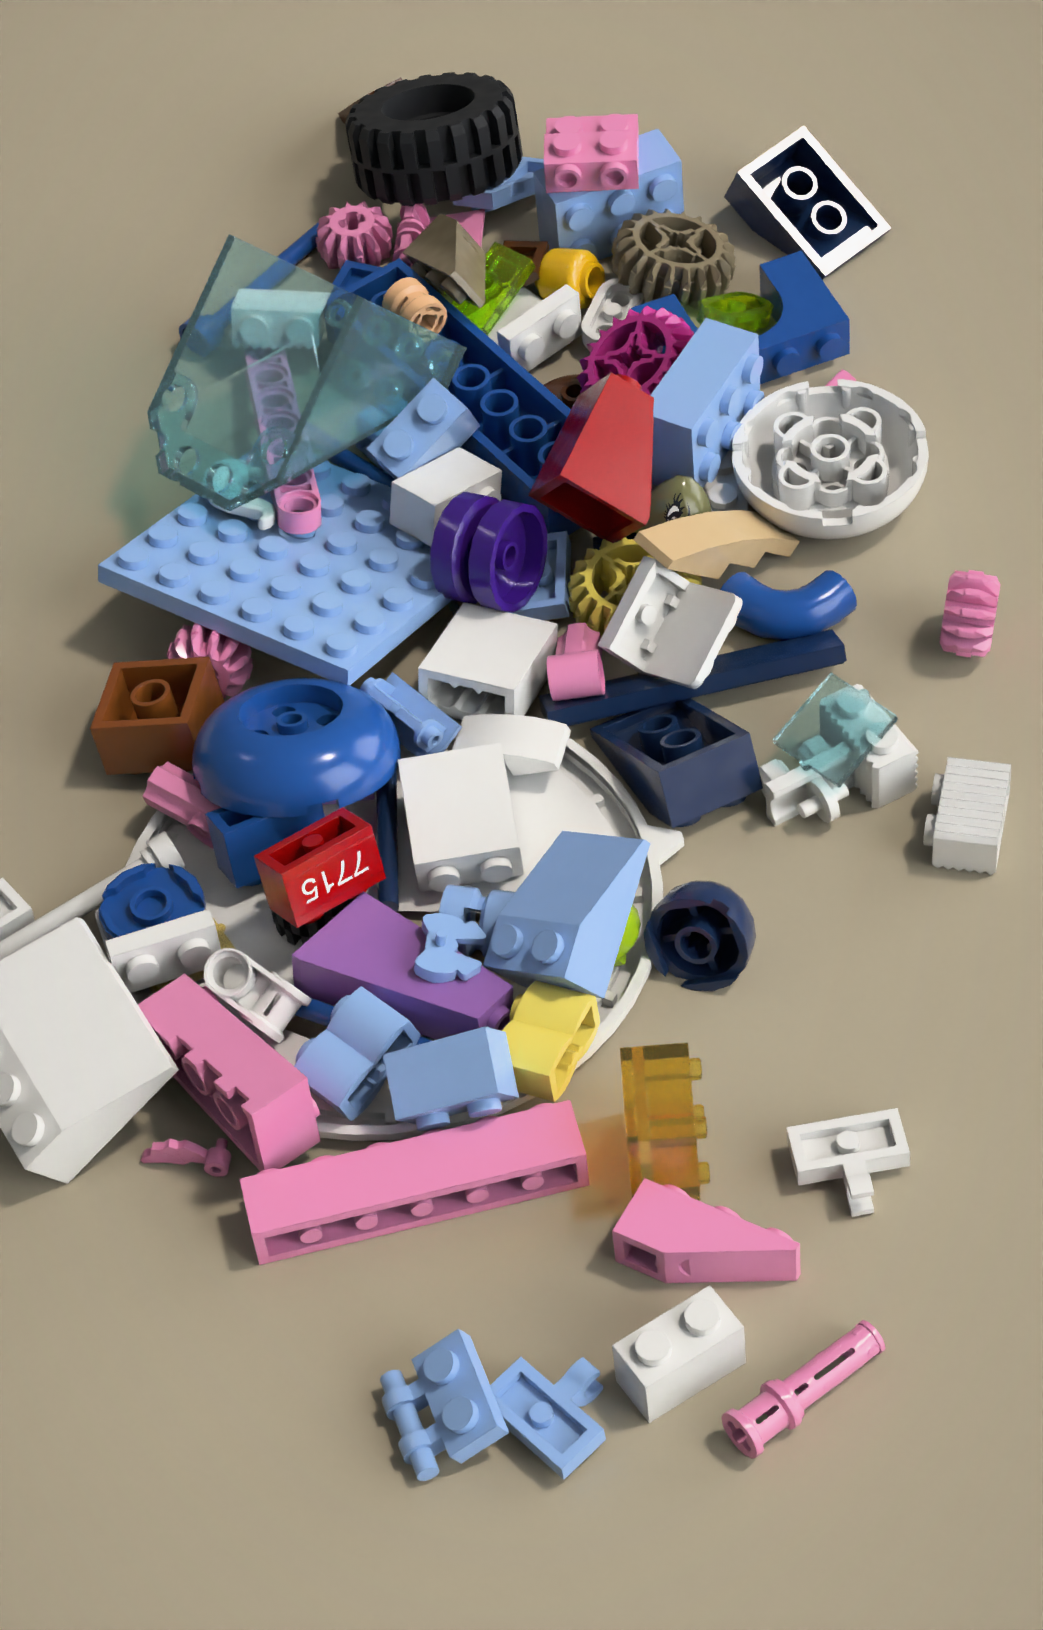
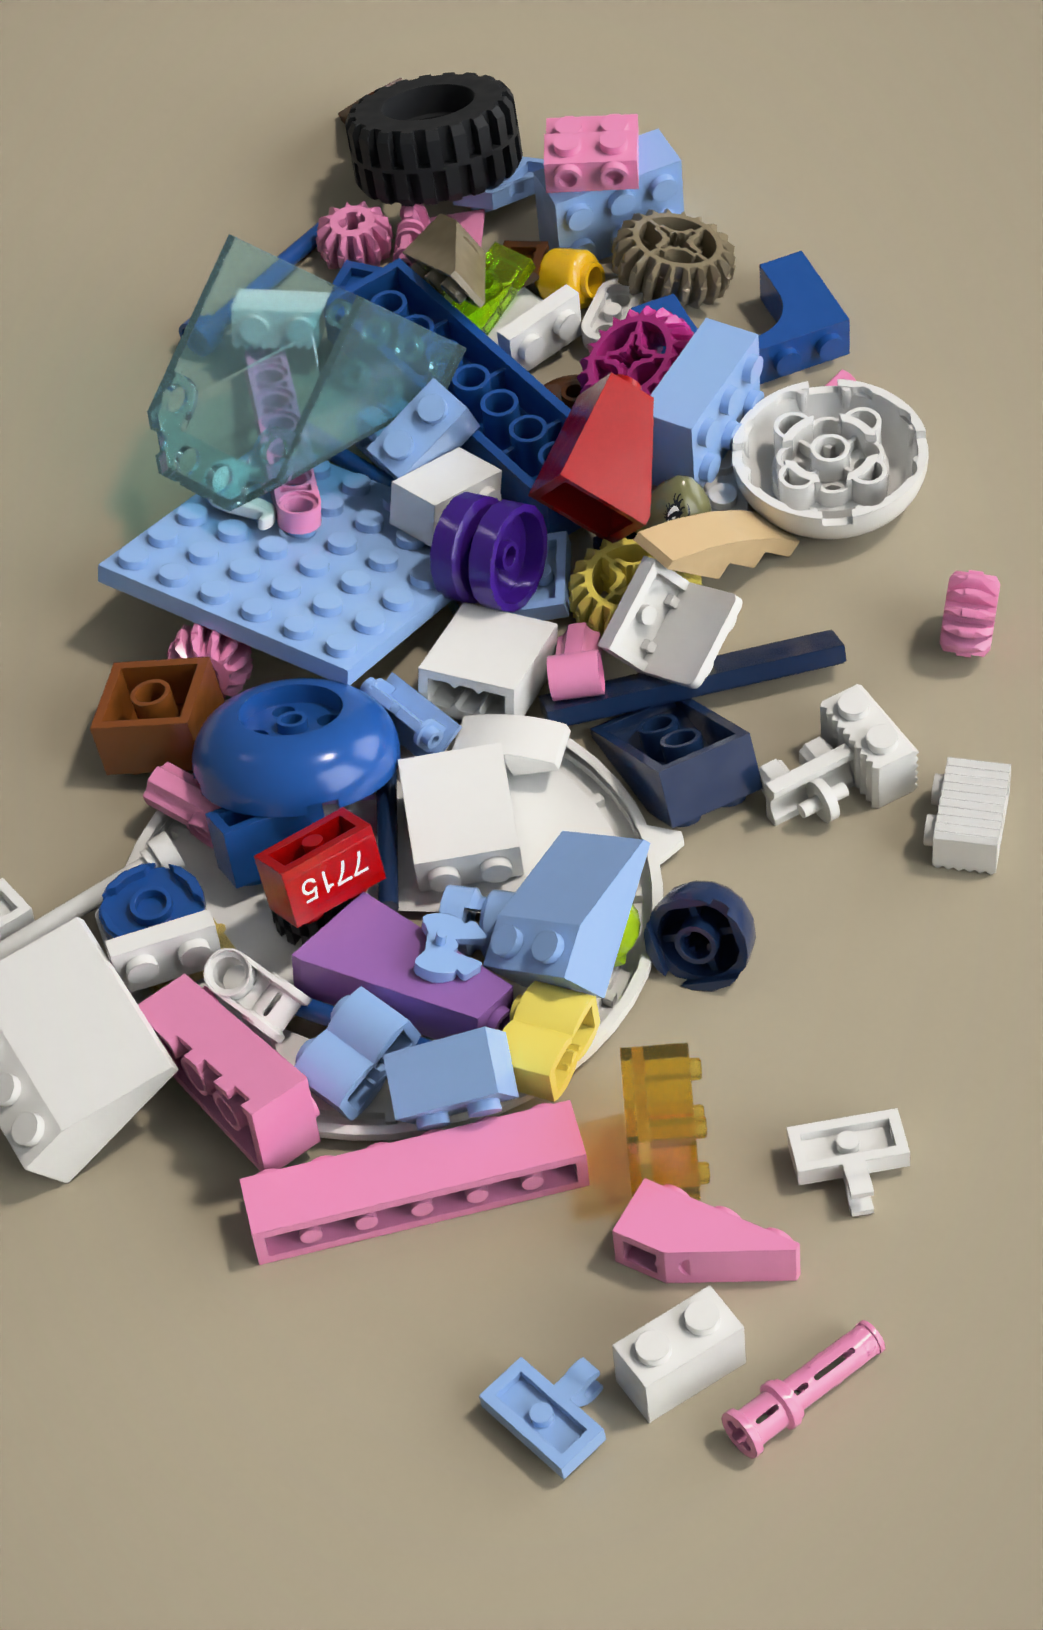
bright pink piece [141,1138,232,1177] -> none
light blue plate [380,1329,509,1481] -> none
light nougat wheel [382,277,447,343] -> none
clear neon green plate [696,291,774,333] -> none
blue cylinder [720,570,857,640] -> none
dark blue slope [724,126,891,280] -> none
clear light blue piece [772,672,898,788] -> none

